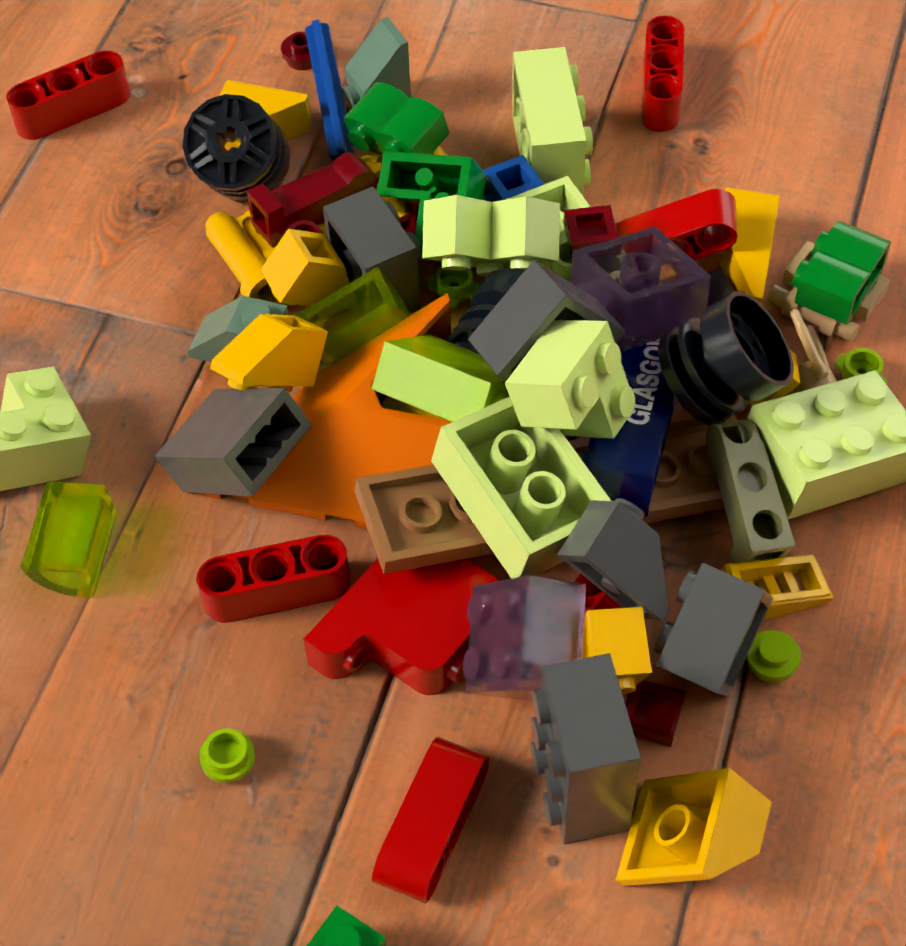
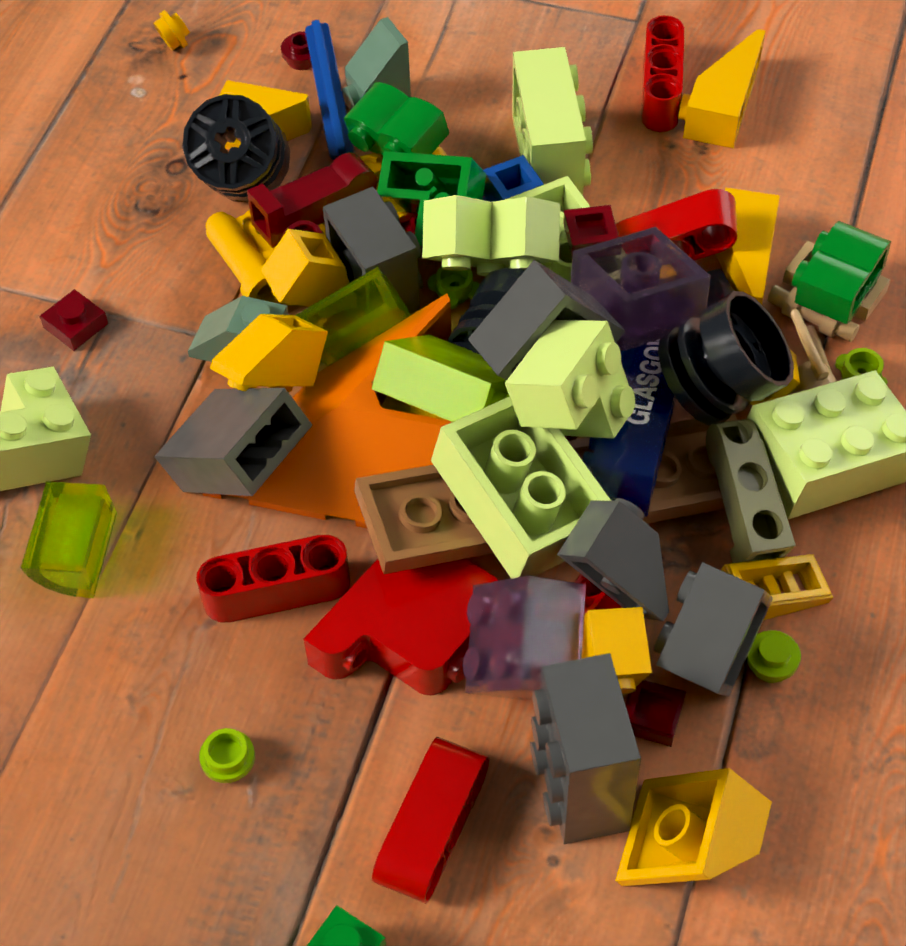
red beam [6,50,130,140] -> none
none -> dark red plate [40,289,109,351]
none -> yellow plate [153,10,190,51]
none -> yellow slope [678,29,766,149]

